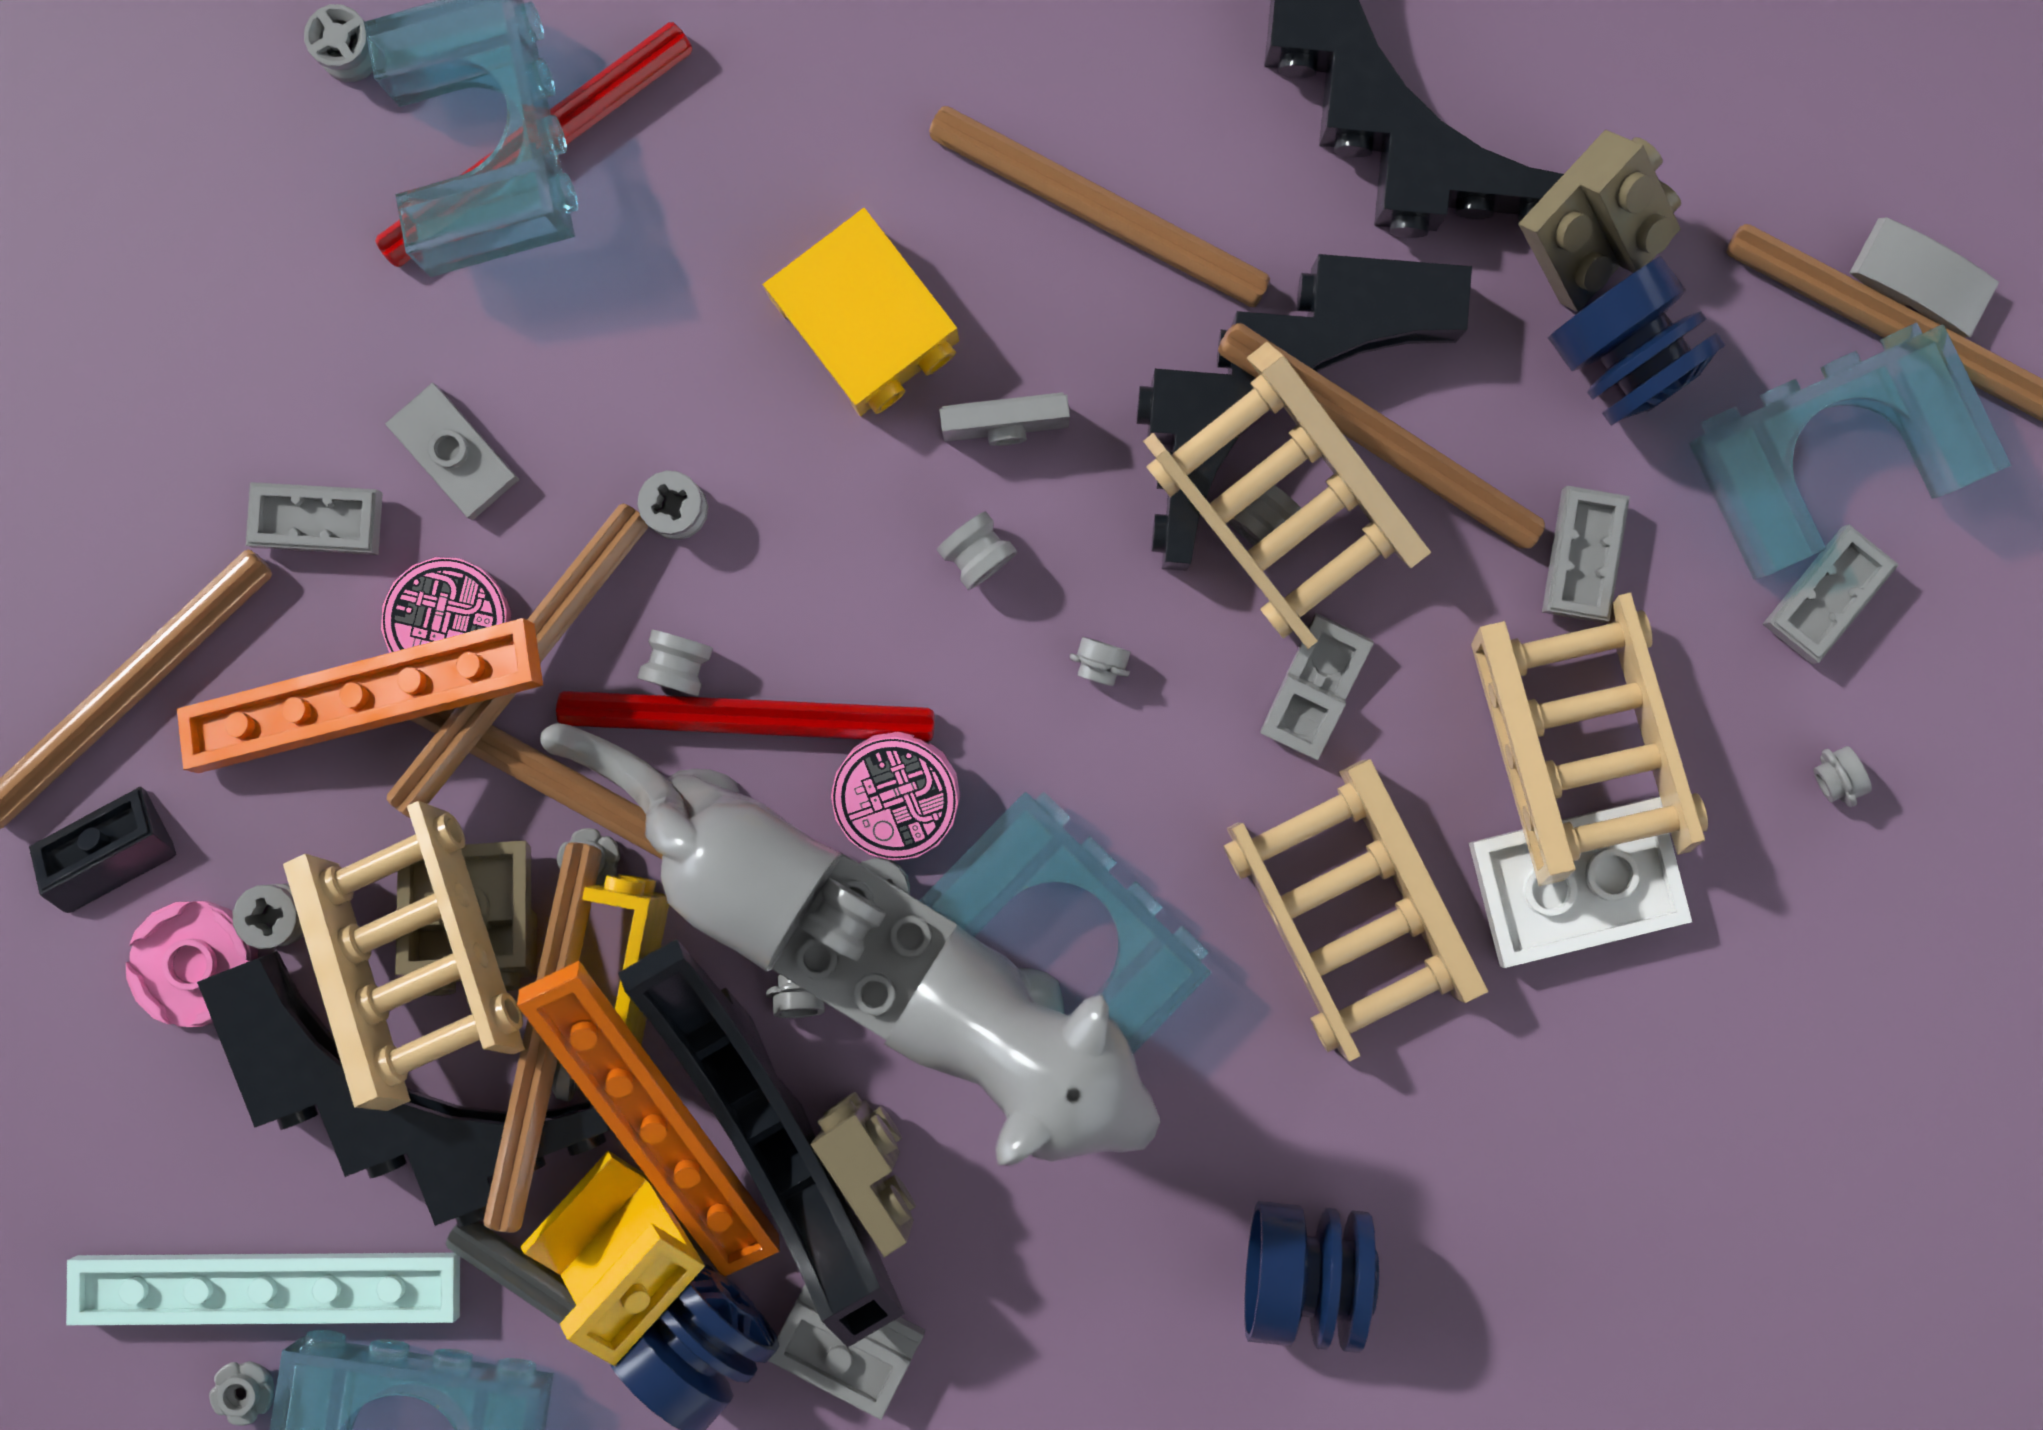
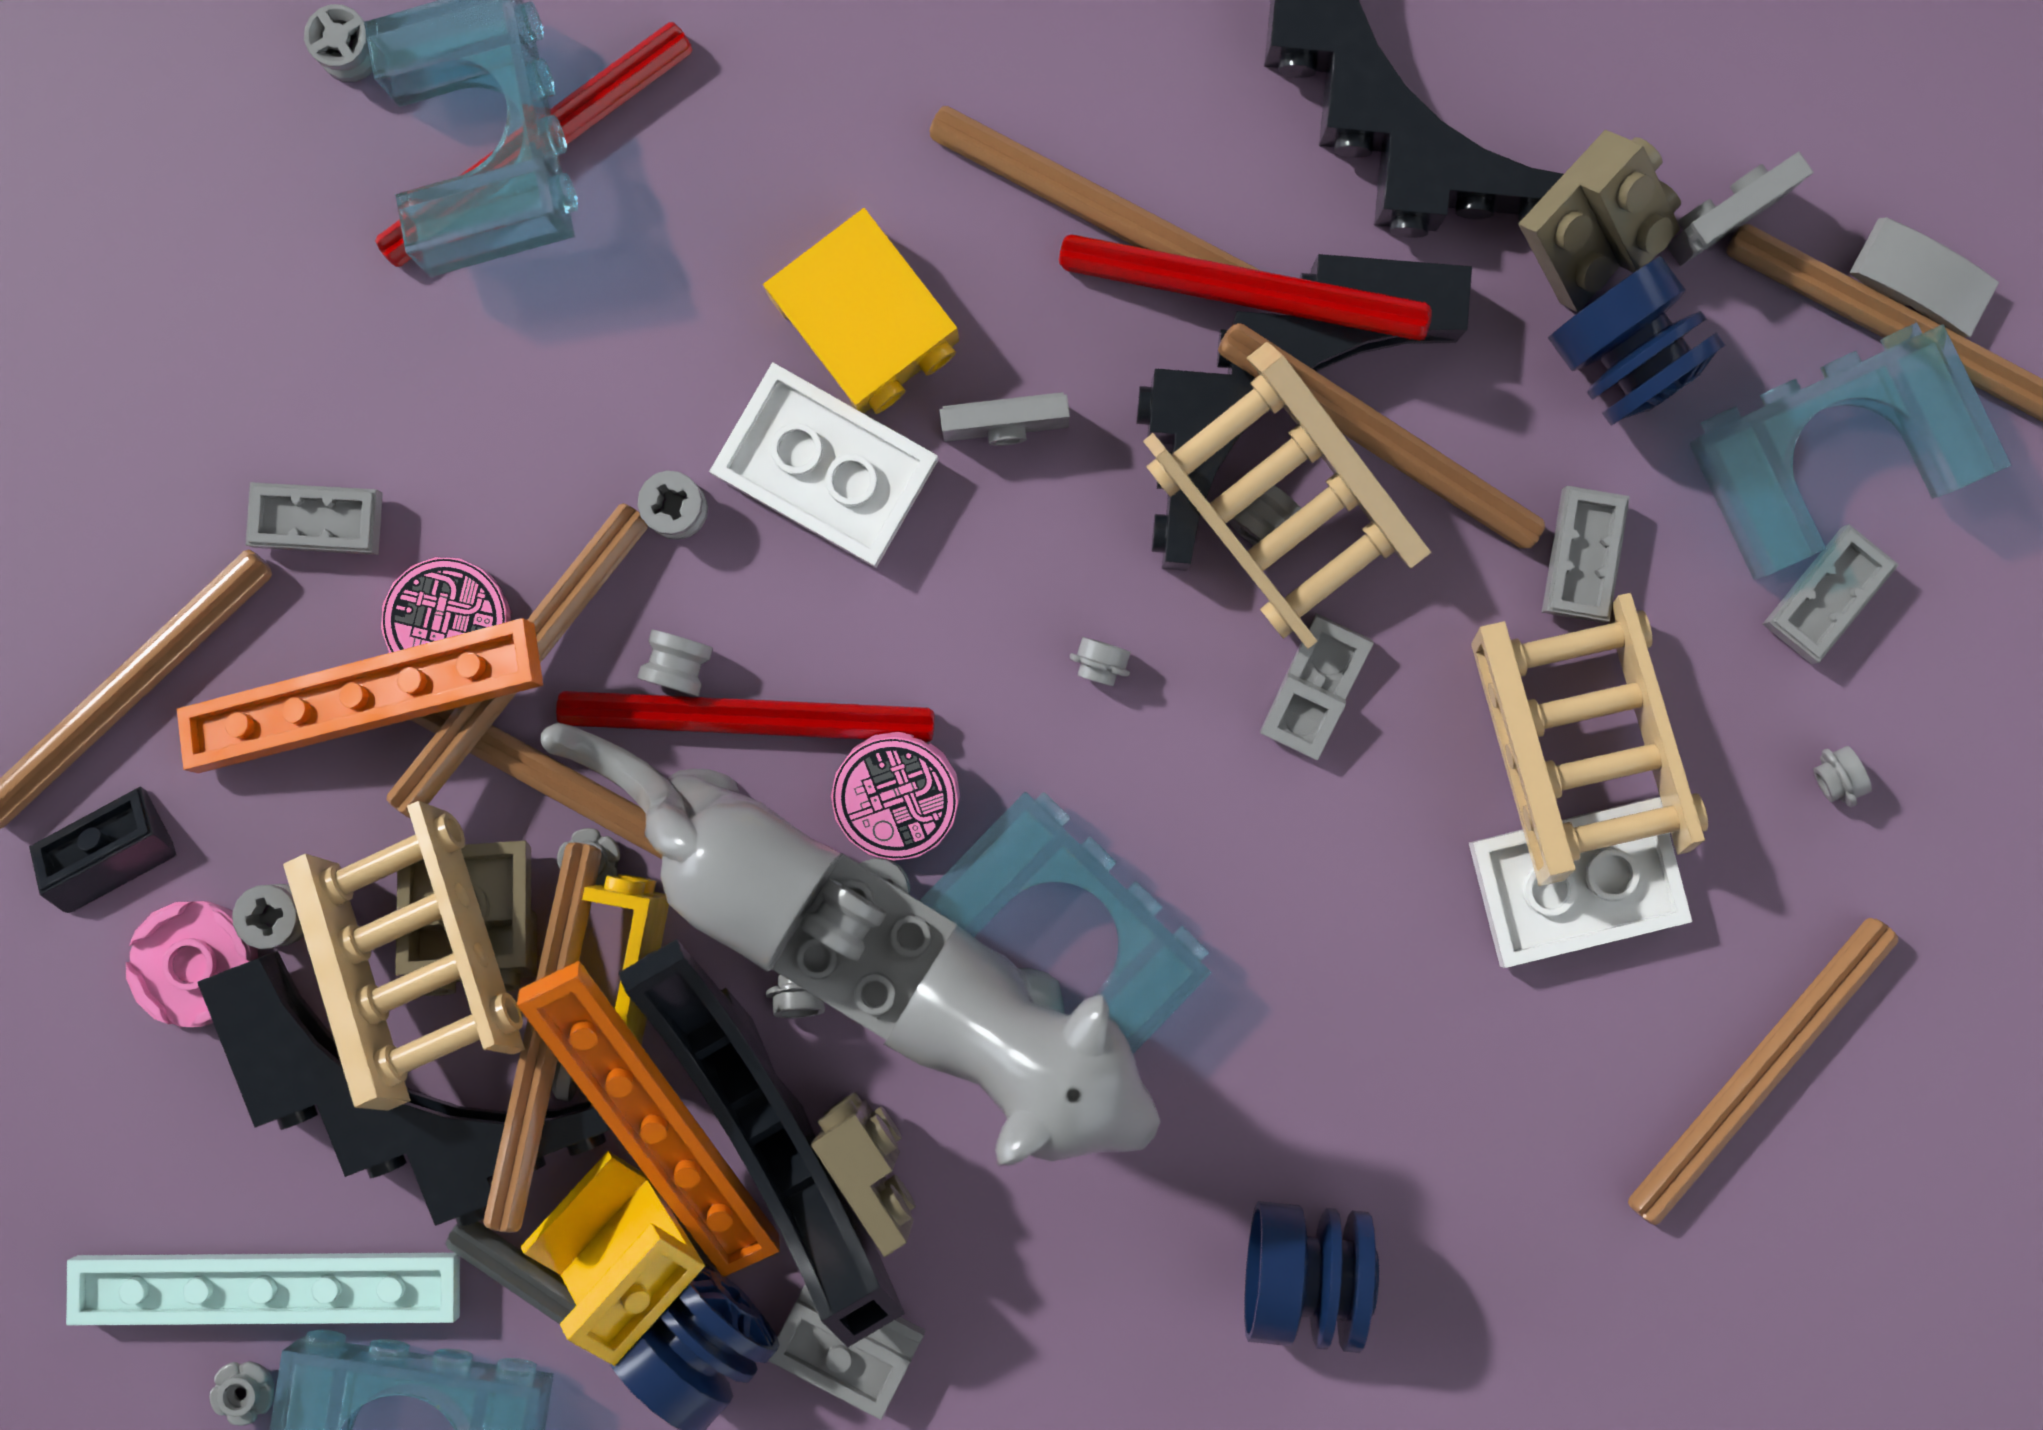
light grey plate [385,382,520,521] -> none
light grey wheel [937,511,1017,591] -> none
tan fence [1223,759,1489,1062] -> none
none -> white plate [709,362,939,568]
none -> red axle [1059,234,1432,341]
none -> medium nougat axle [1628,918,1898,1225]
none -> light grey plate [1667,152,1814,266]

